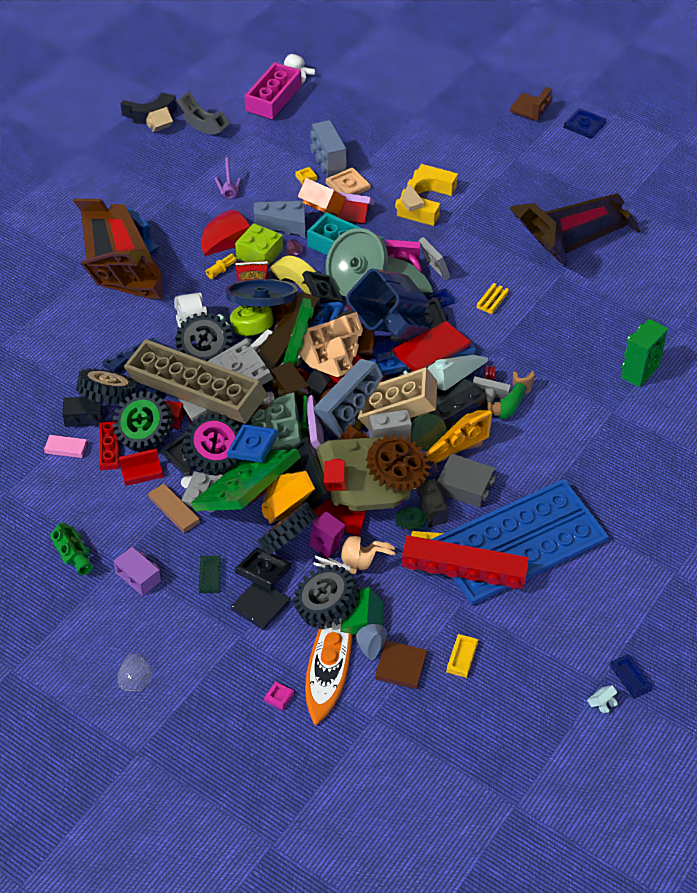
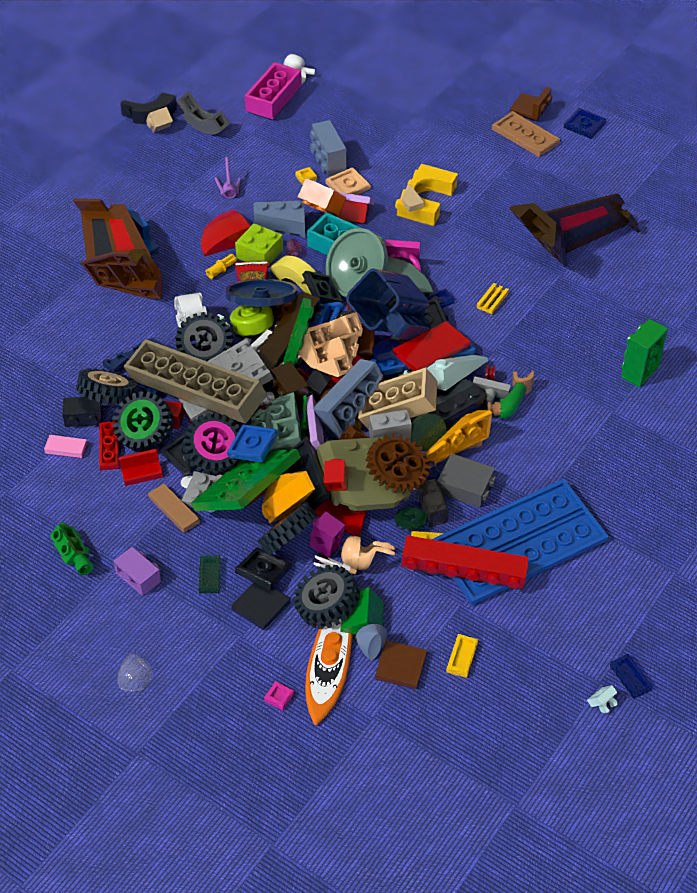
light grey tile [419,237,450,280] -> none
none -> medium nougat tile [492,111,560,157]

